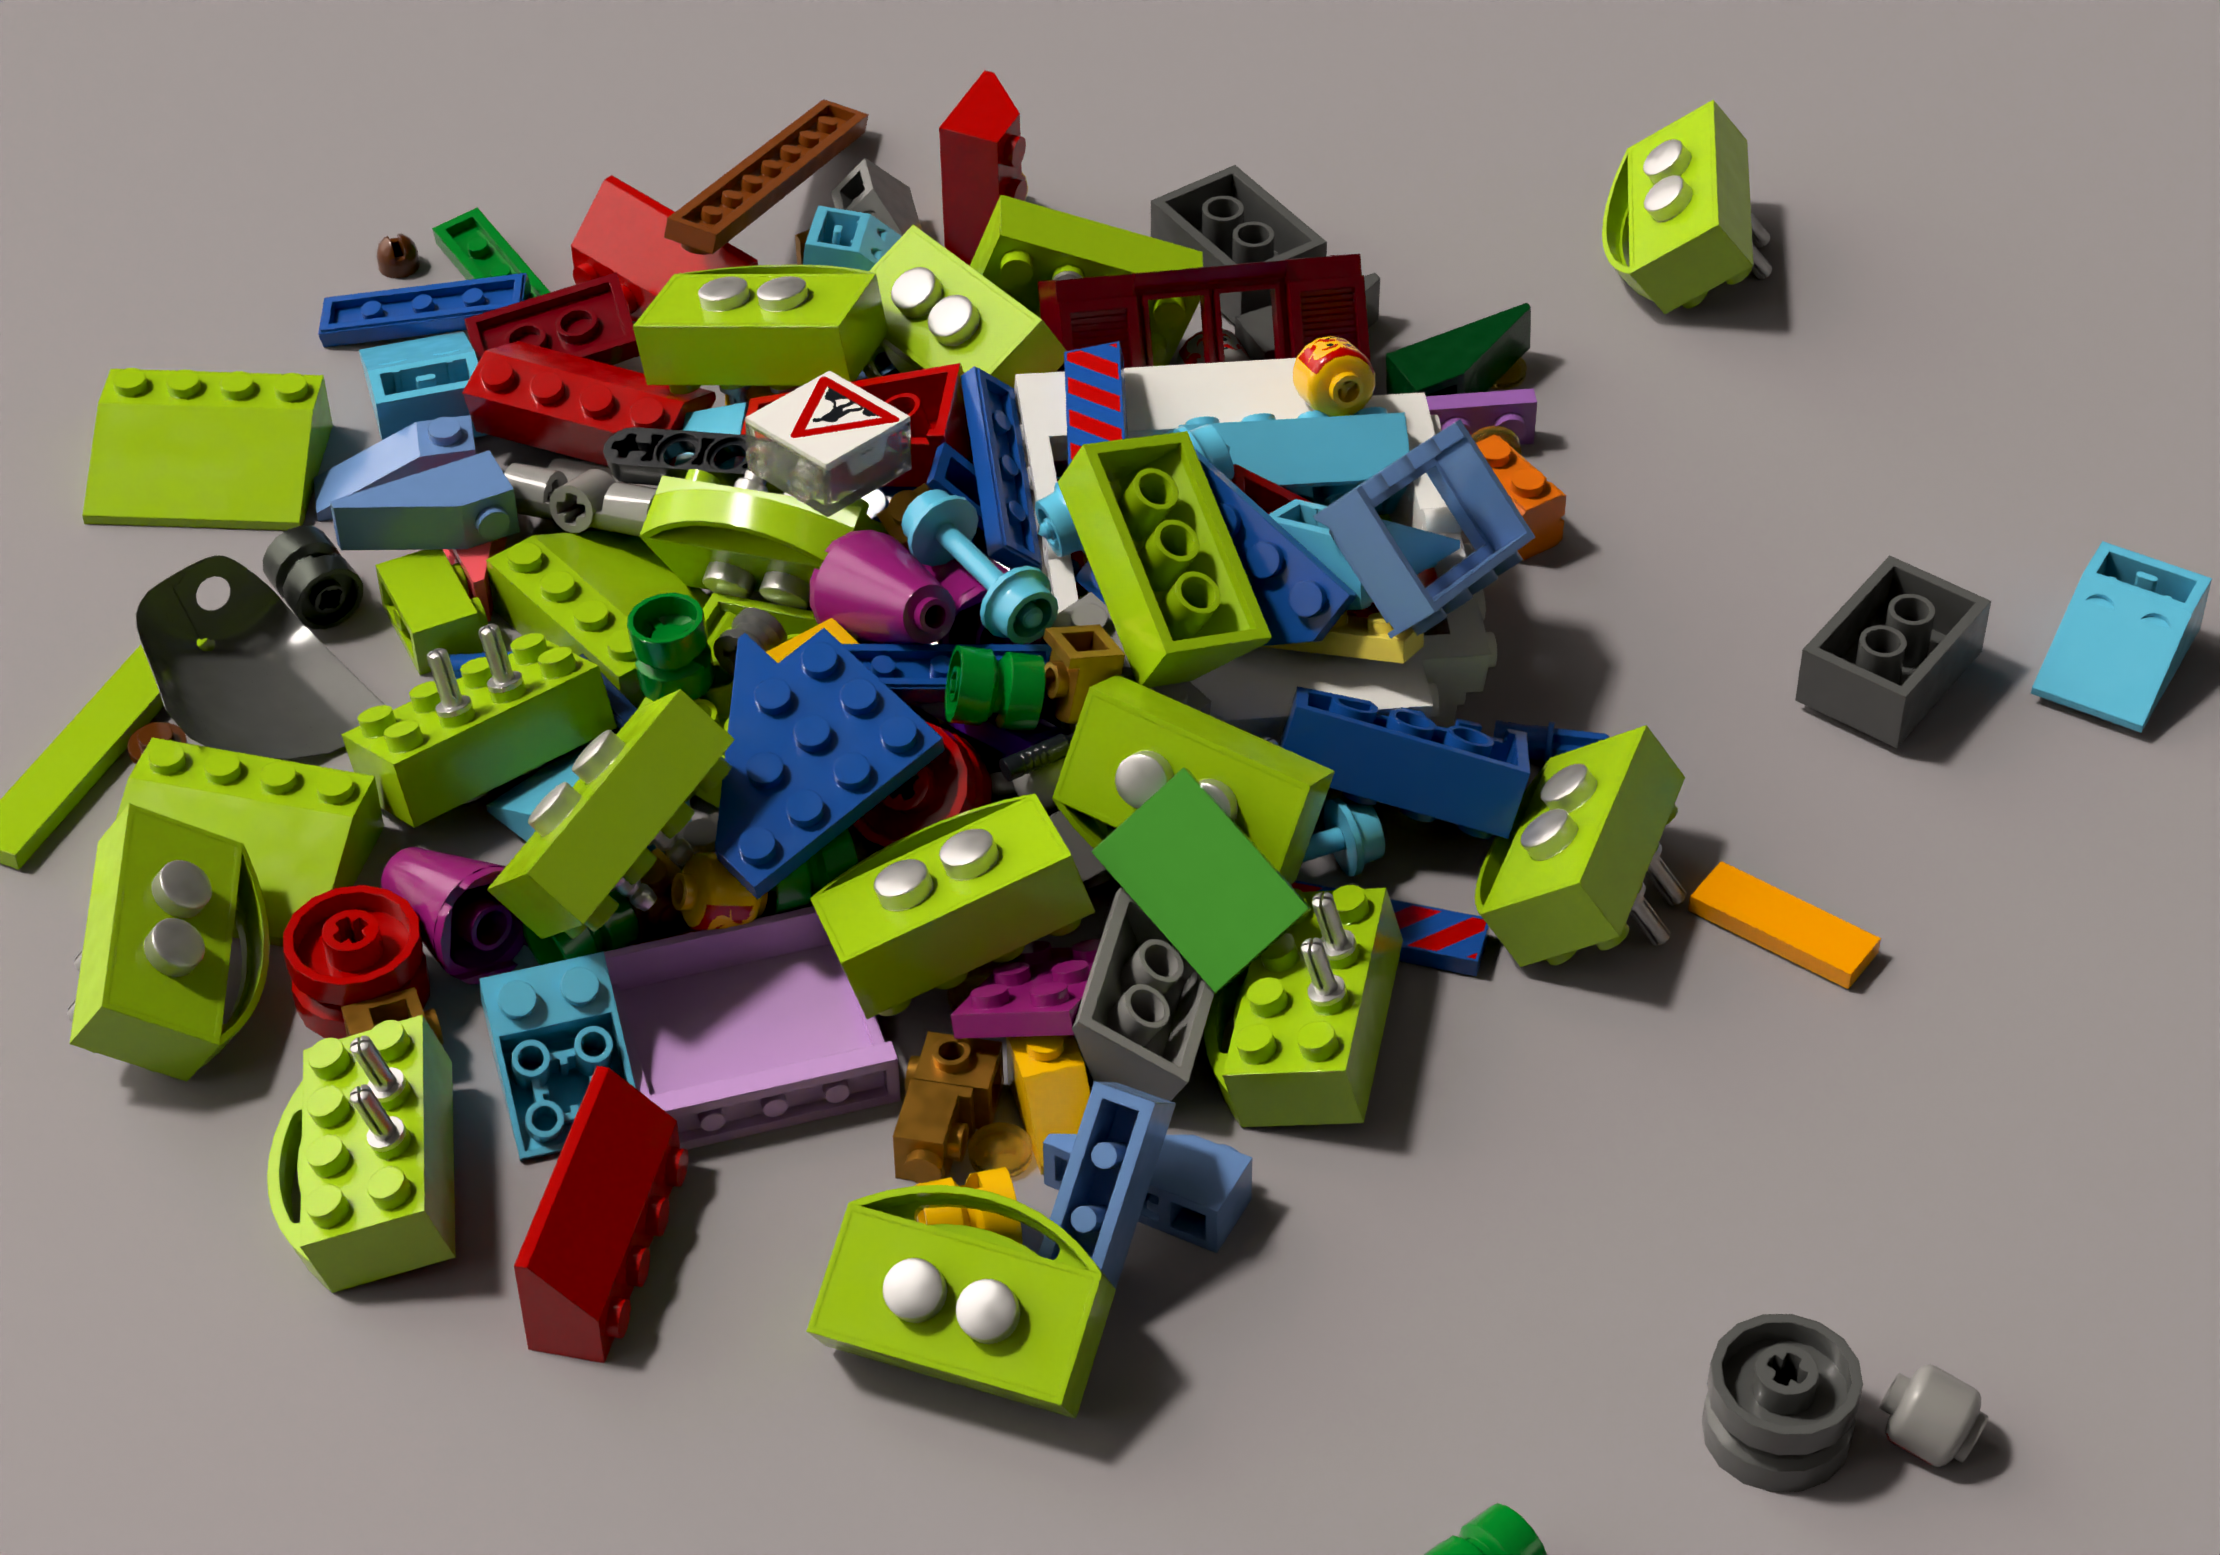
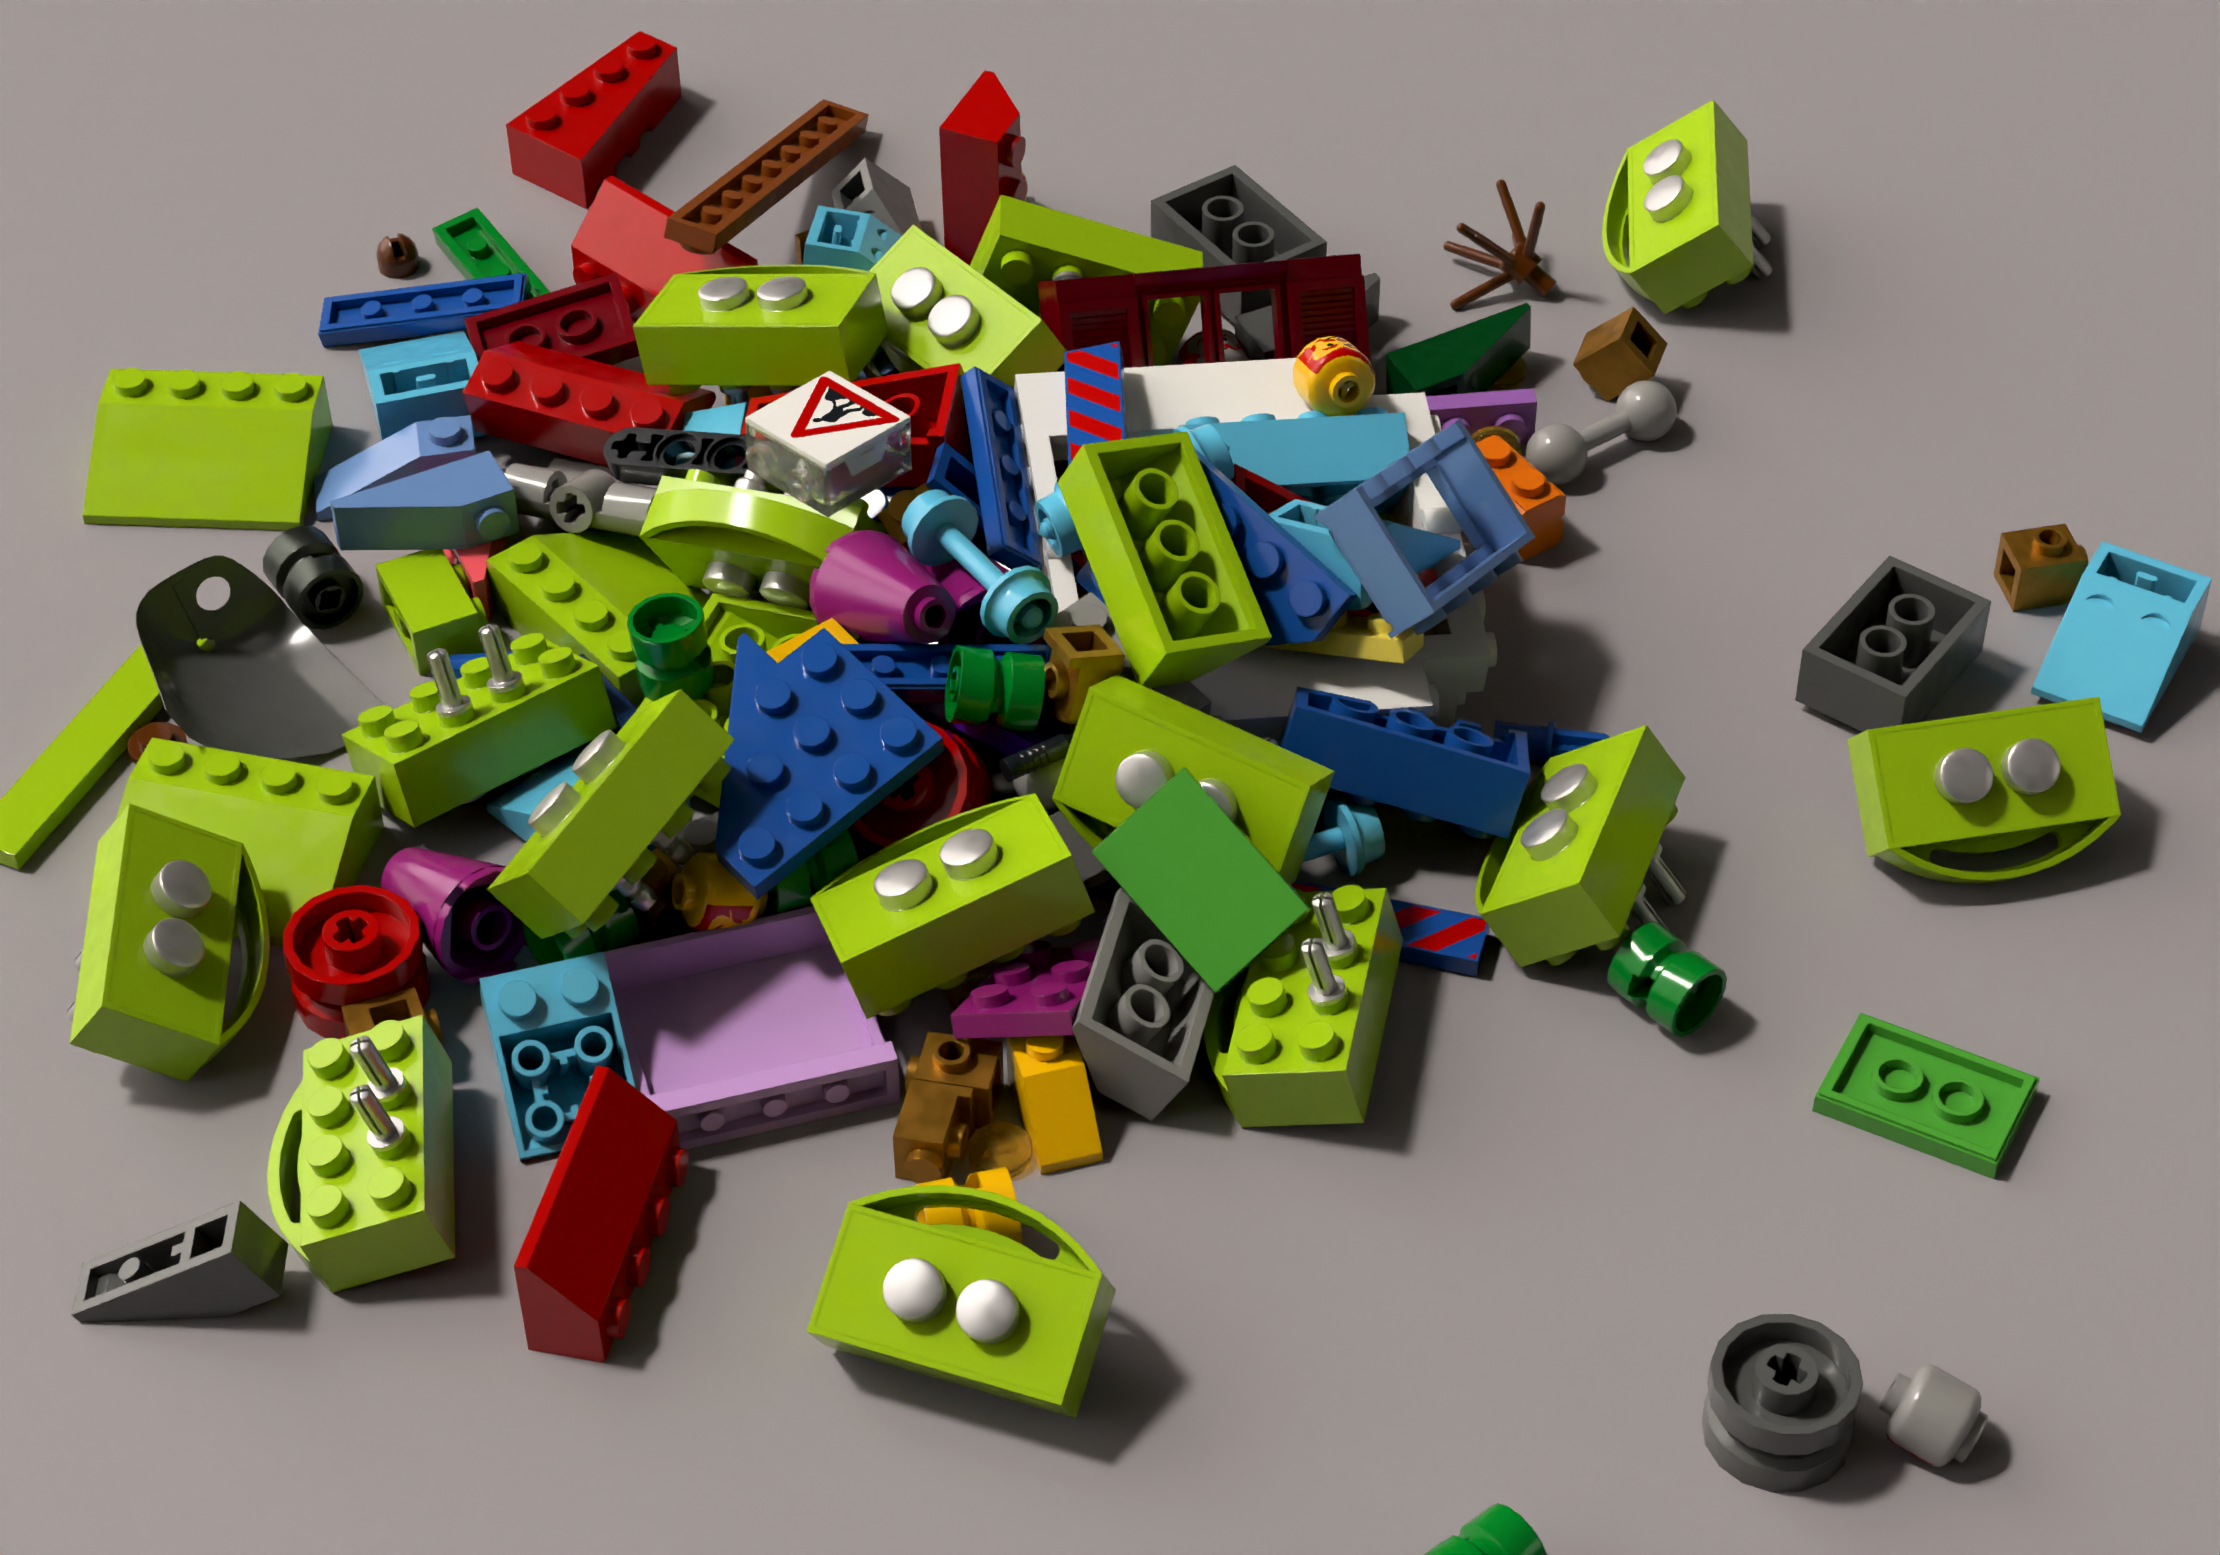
dark grey wheel [713,607,788,677] -> none
medium blue brick [1038,1081,1176,1289] -> none
medium blue slope [1043,1134,1253,1253] -> none
light orange tile [1688,861,1881,989] -> none
none -> dark grey slope [72,1201,289,1322]
none -> red wedge [506,31,682,209]
none -> reddish brown plant [1443,179,1557,310]
none -> light grey piece [1526,380,1677,485]
none -> pearl gold brick [1573,306,1668,402]
none -> green wheel [1607,922,1727,1037]
none -> bright green tile [1812,1013,2040,1179]
none -> lime piece [1847,697,2121,884]
none -> pearl gold brick [1993,524,2089,612]

